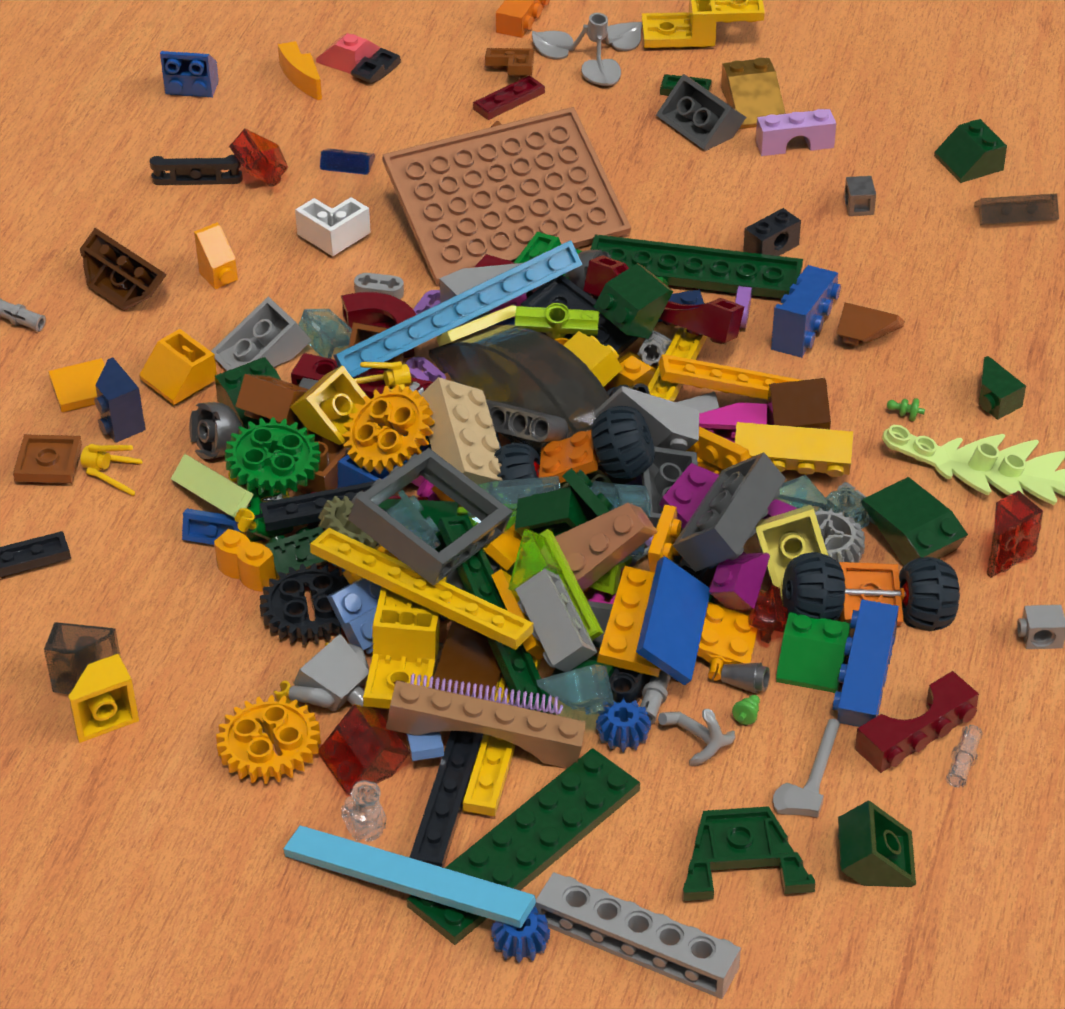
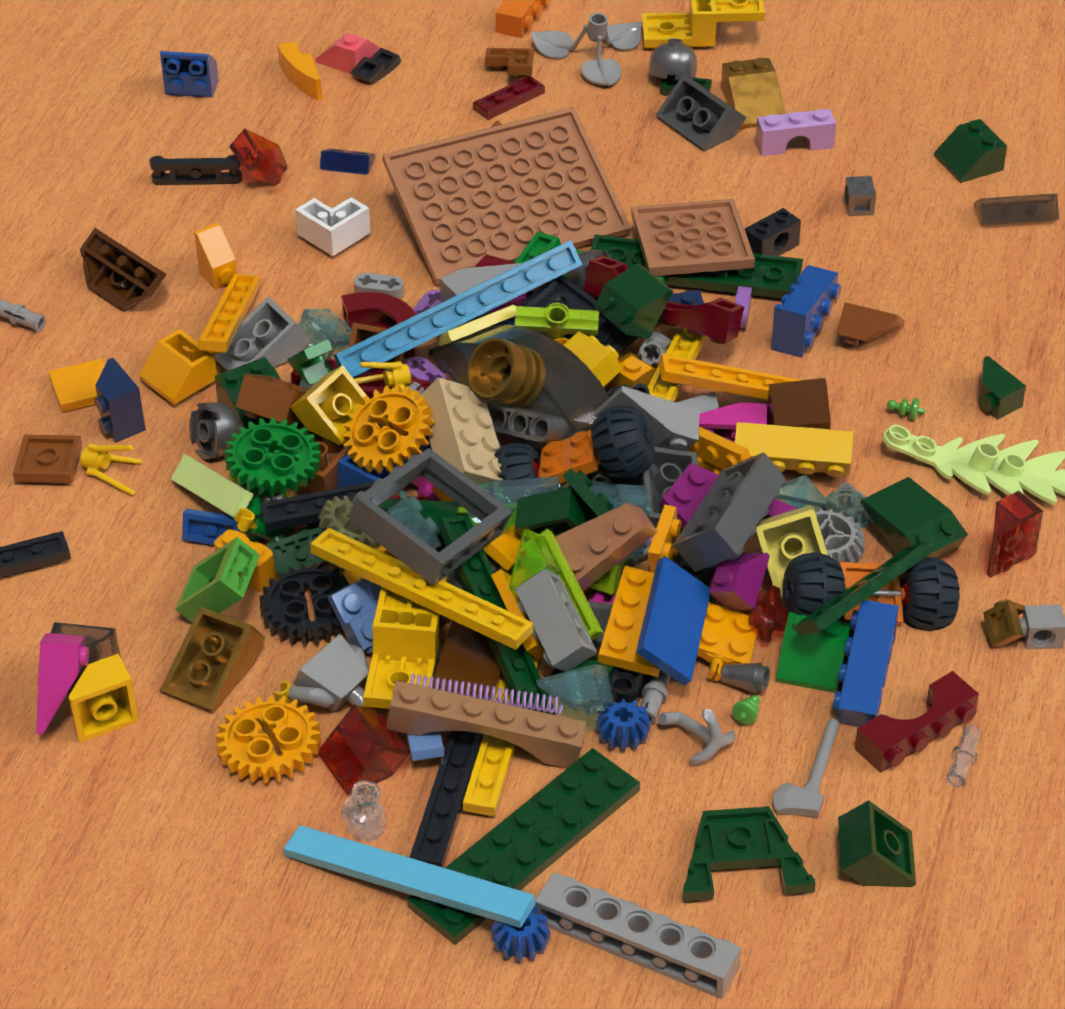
none -> dark pink slope [36,633,89,735]
none -> pearl gold slope [160,607,265,712]
none -> bright green window [175,537,260,622]
none -> light orange plate [198,274,261,354]
none -> slope [287,339,333,384]
none -> pearl gold wheel [467,338,546,407]
none -> nougat plate [631,199,755,277]
none -> flat silver cylinder [649,38,697,80]
none -> dark green tile [794,542,933,637]
none -> pearl gold bracket [983,599,1024,648]

